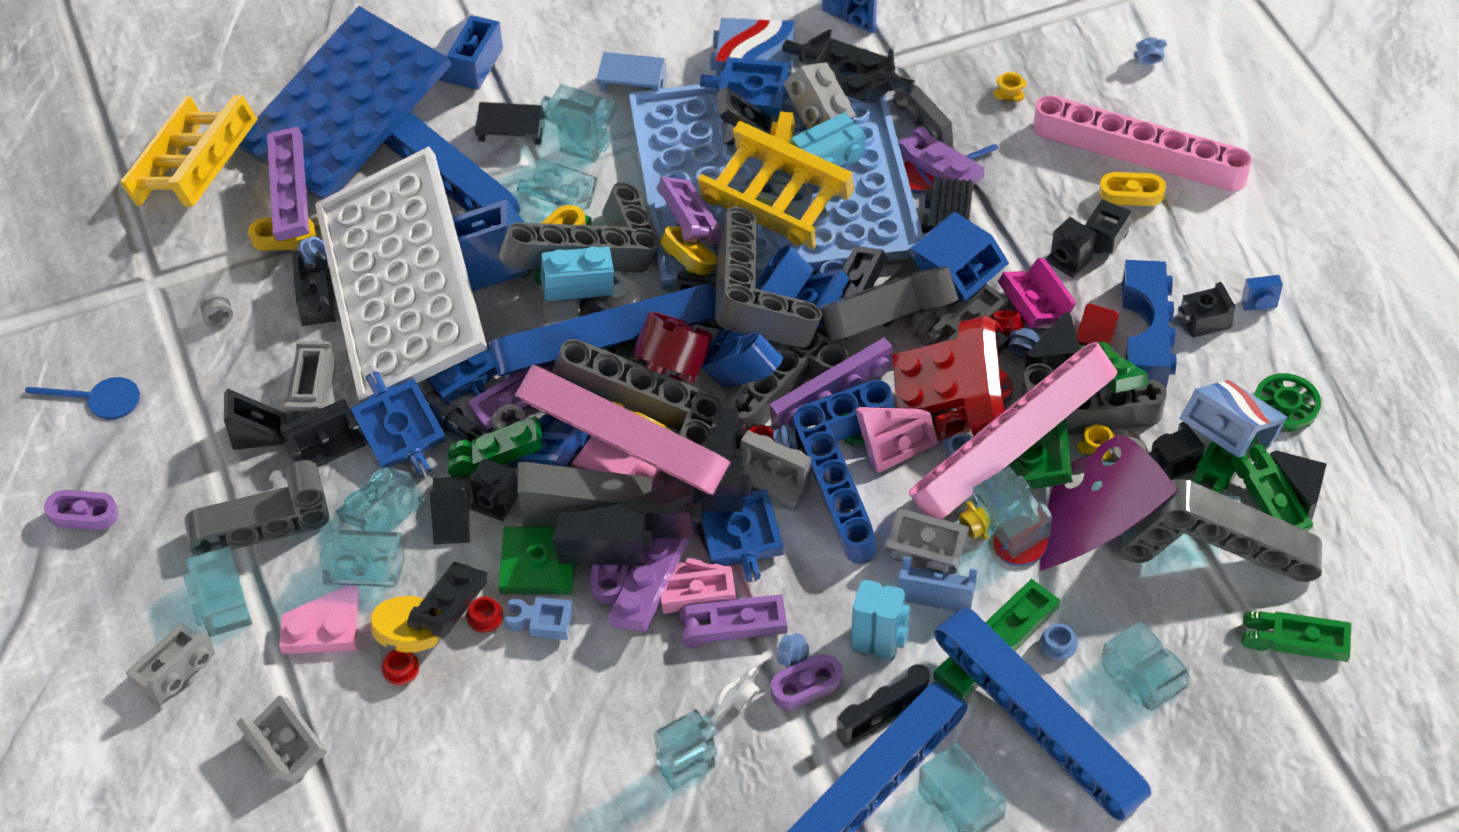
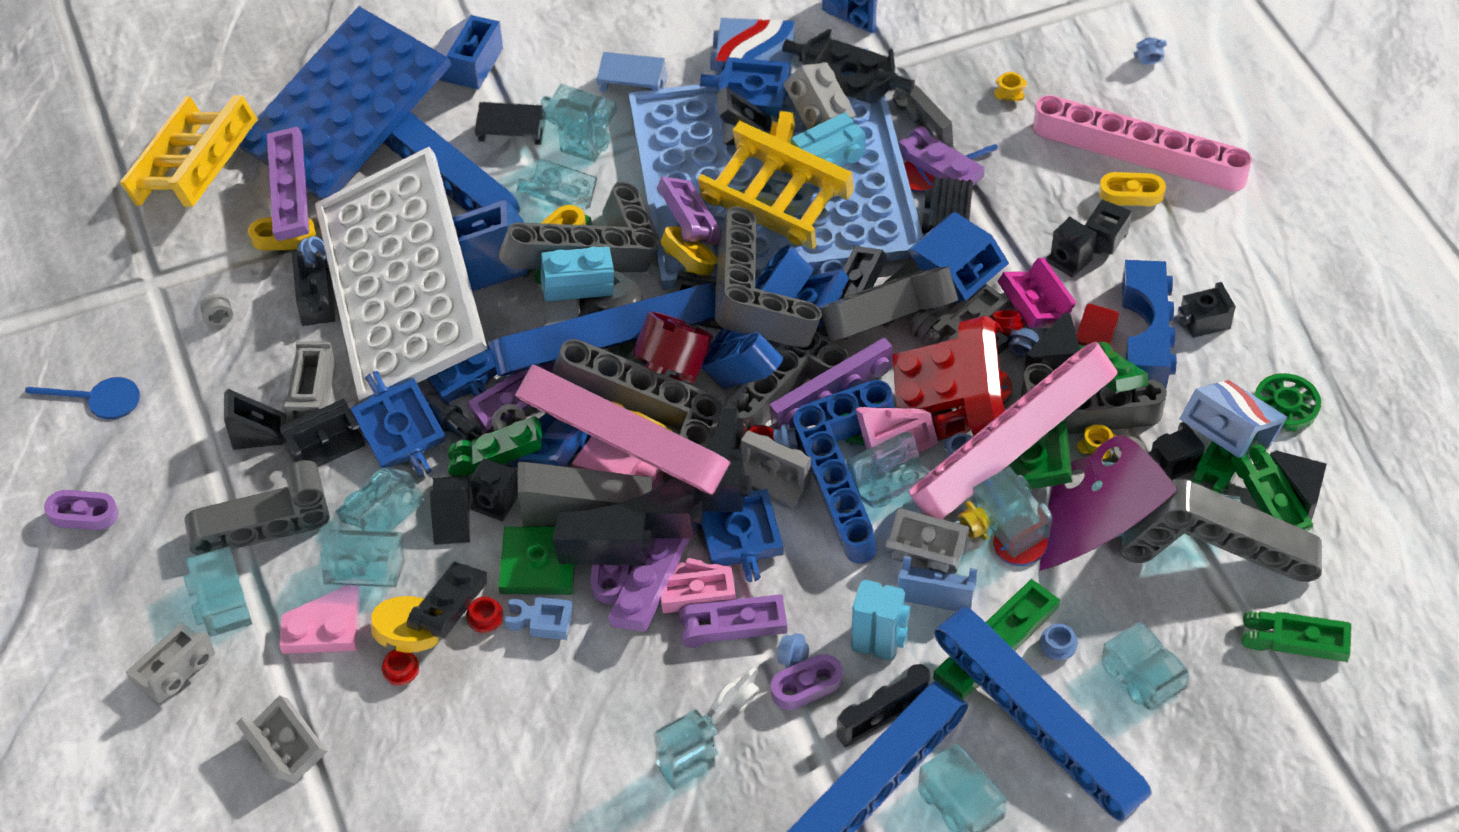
blue plate [1241,275,1283,311] -> none
none -> clear light blue bracket [846,431,931,508]

